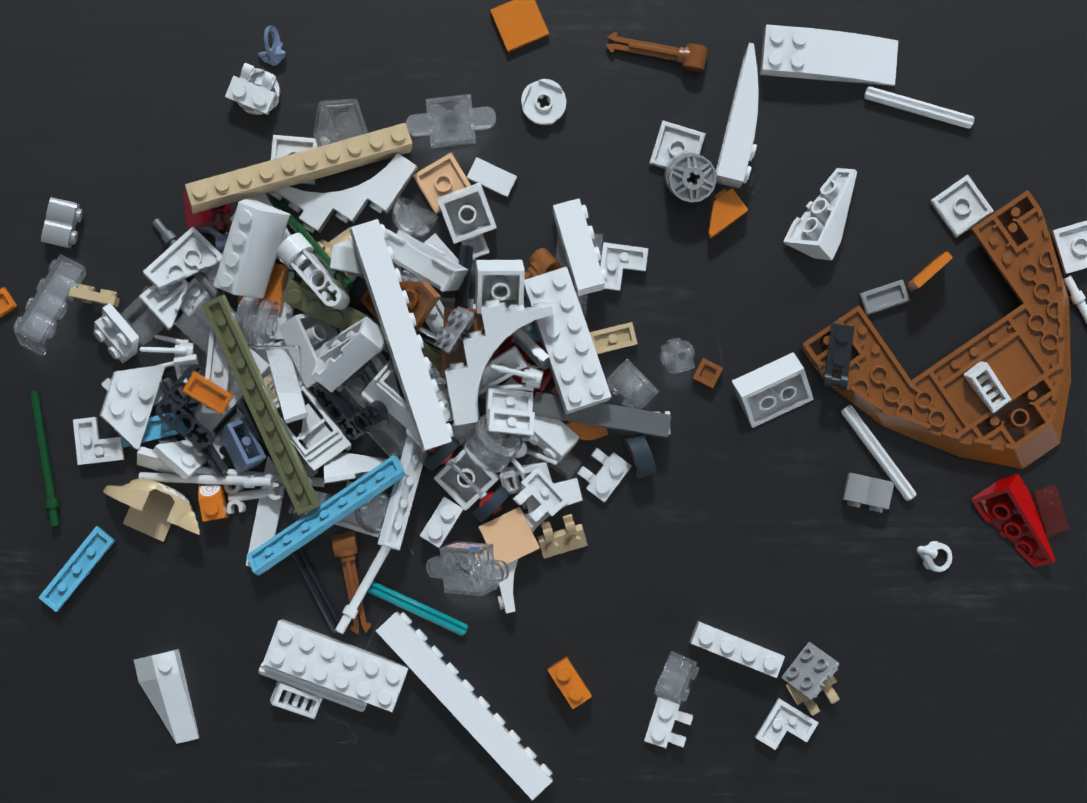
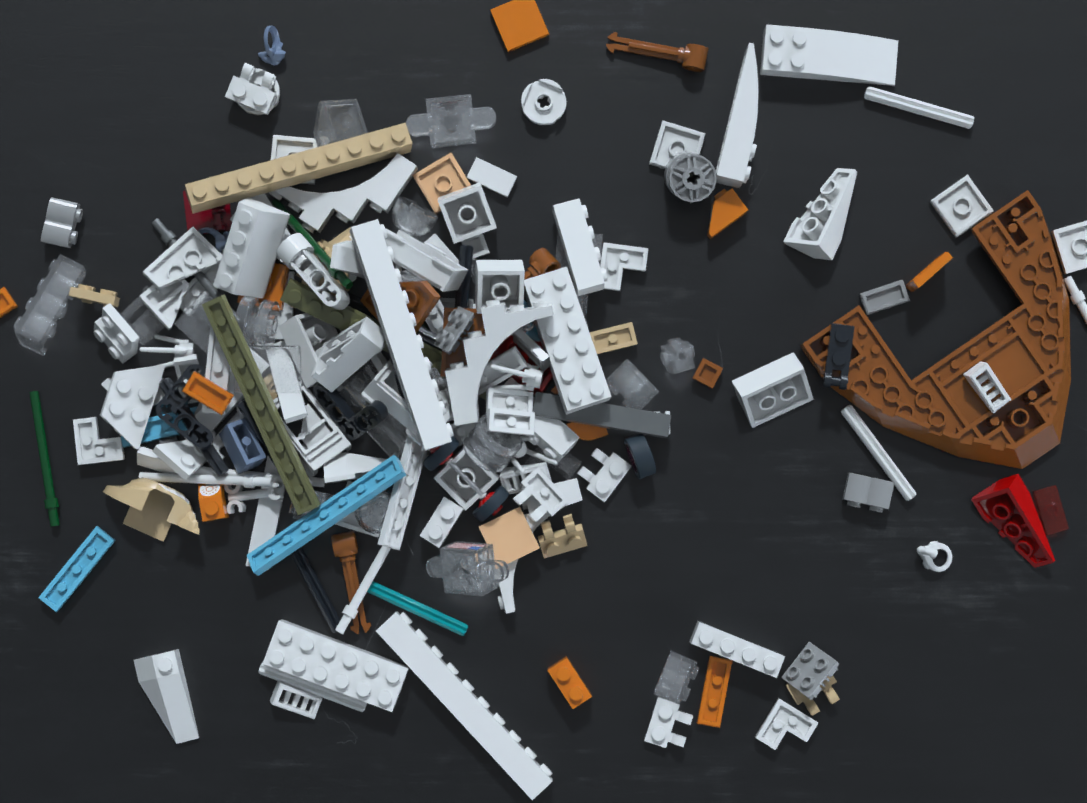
none -> orange tile [697,655,732,728]

